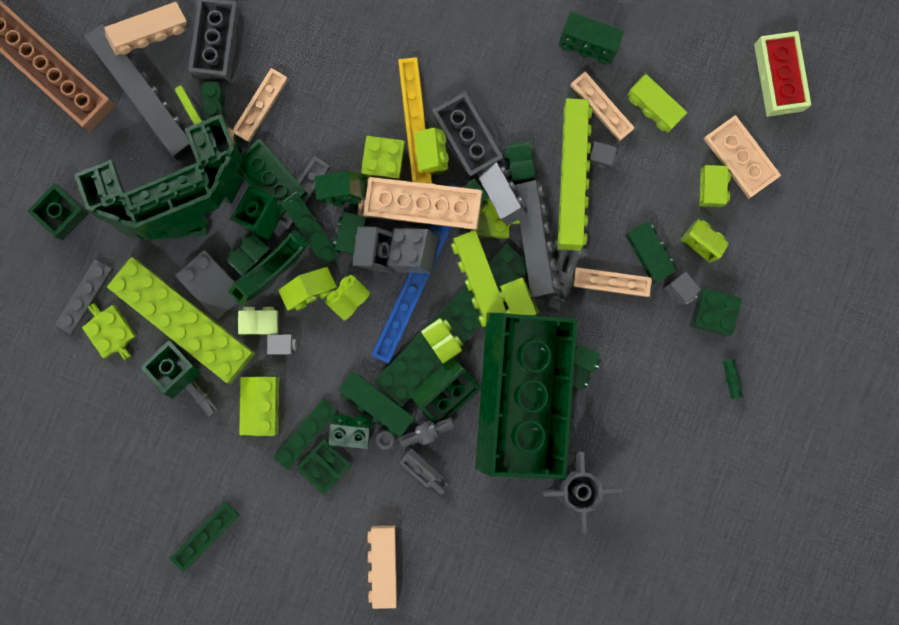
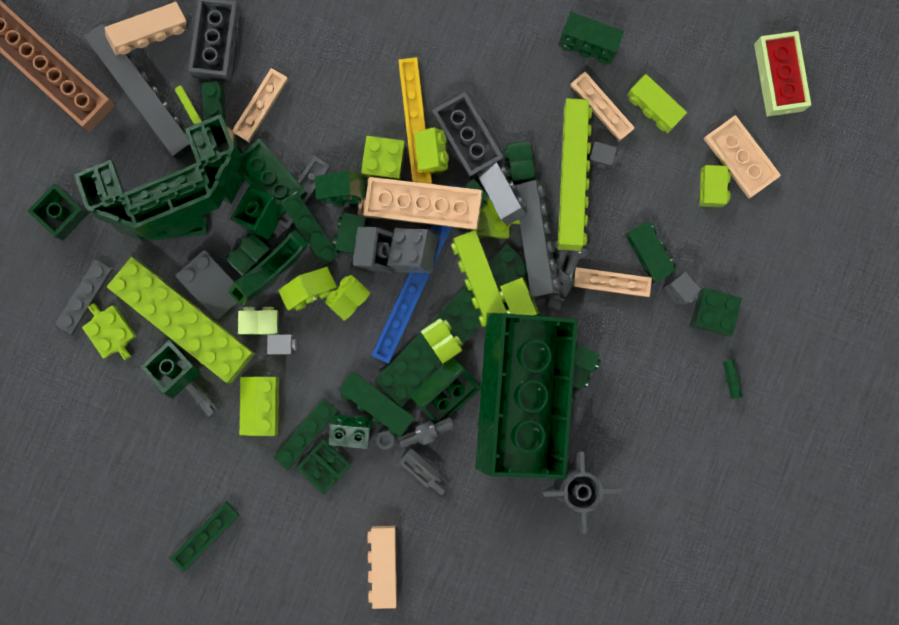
lime slope [680,219,729,263] -> none

